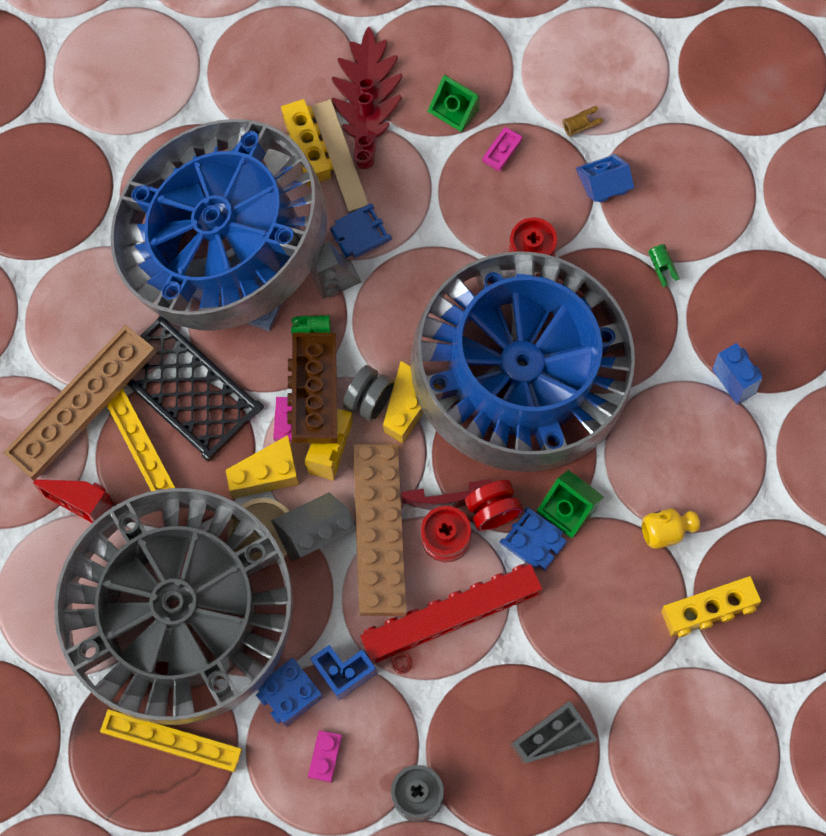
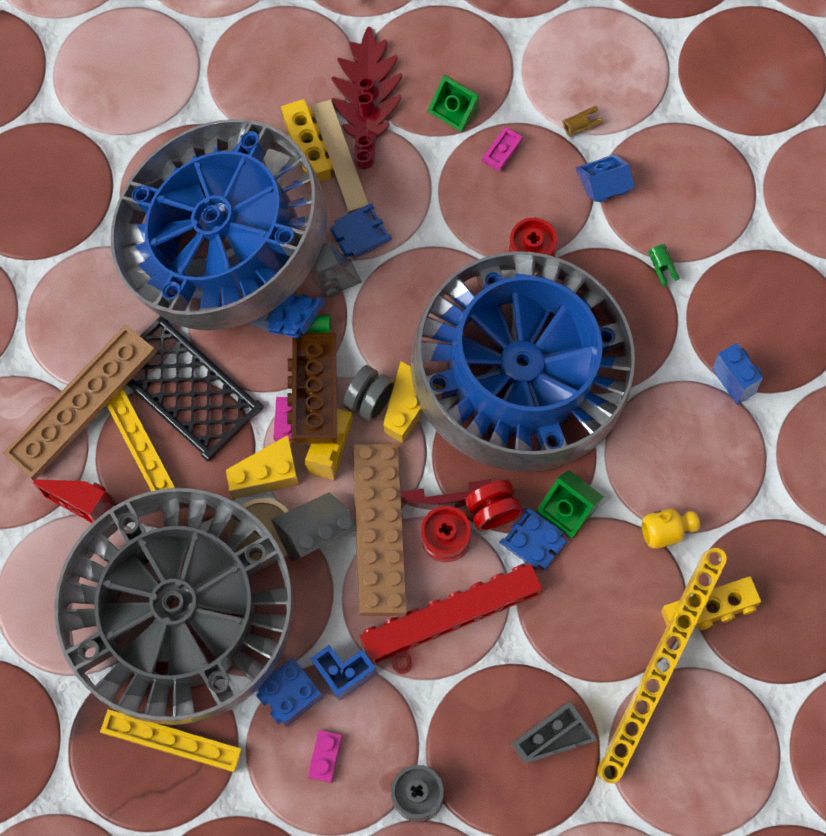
none -> blue plate [267,294,325,338]
none -> yellow beam [597,548,727,784]

